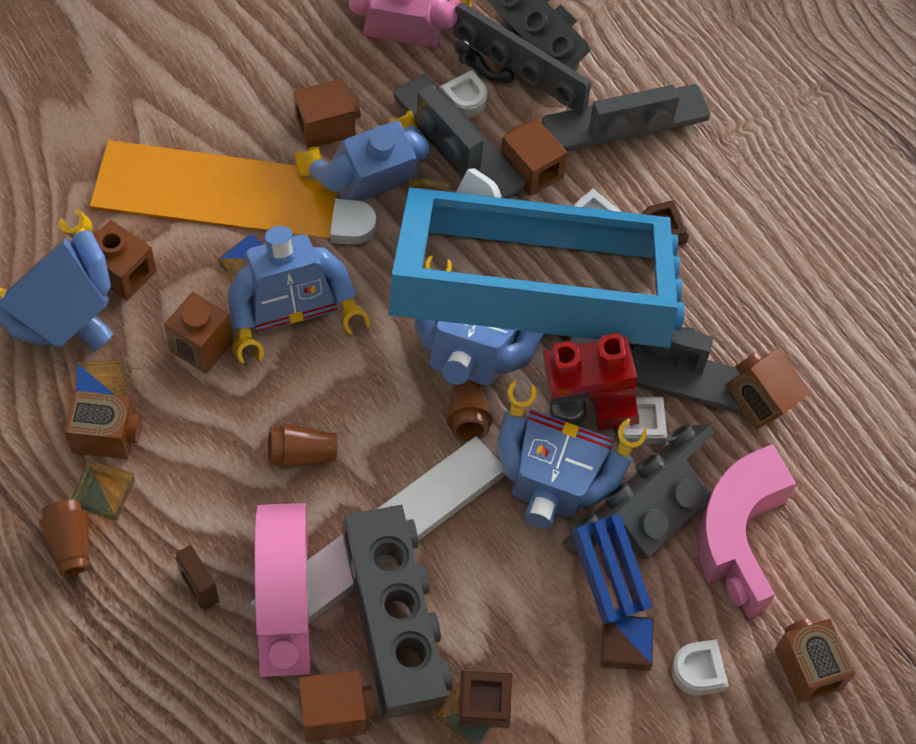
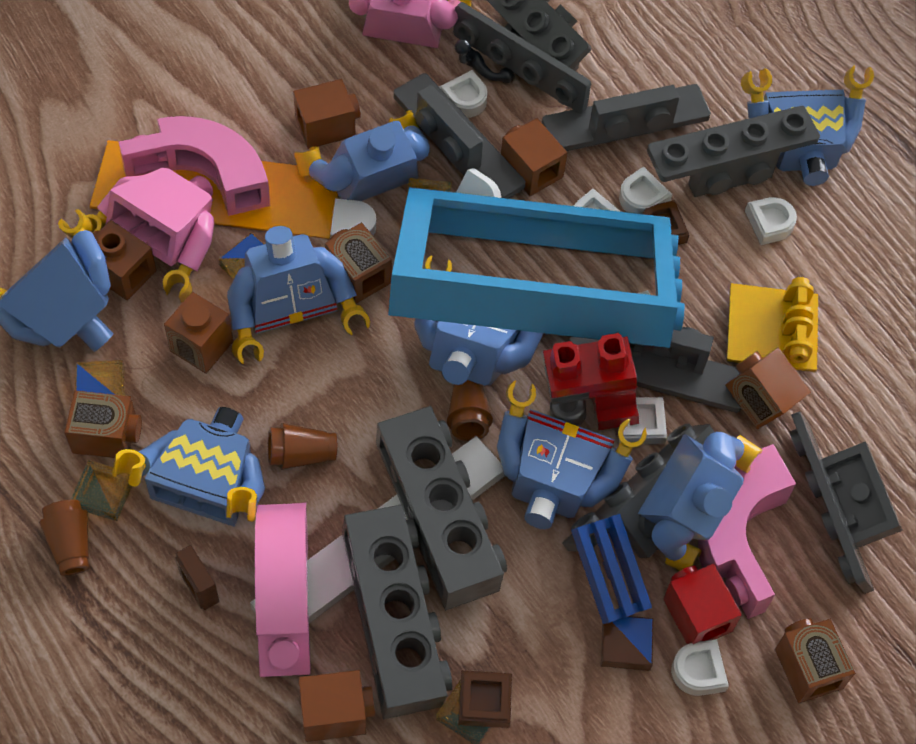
none -> bright pink torso [78,168,214,302]
none -> medium blue torso [112,407,265,527]
none -> bright pink arch [119,116,270,216]
none -> brick [325,222,392,304]
none -> dark grey brick [376,406,507,611]
none -> white tile [619,166,672,214]
none -> medium blue torso [638,432,763,571]
none -> dark grey bracket [647,106,820,197]
none -> red brick [663,563,742,644]
none -> yellow hinge [727,277,818,372]
none -> medium blue torso [741,65,874,186]
none -> white tile [745,197,797,245]
none -> dark grey bracket [789,411,903,594]

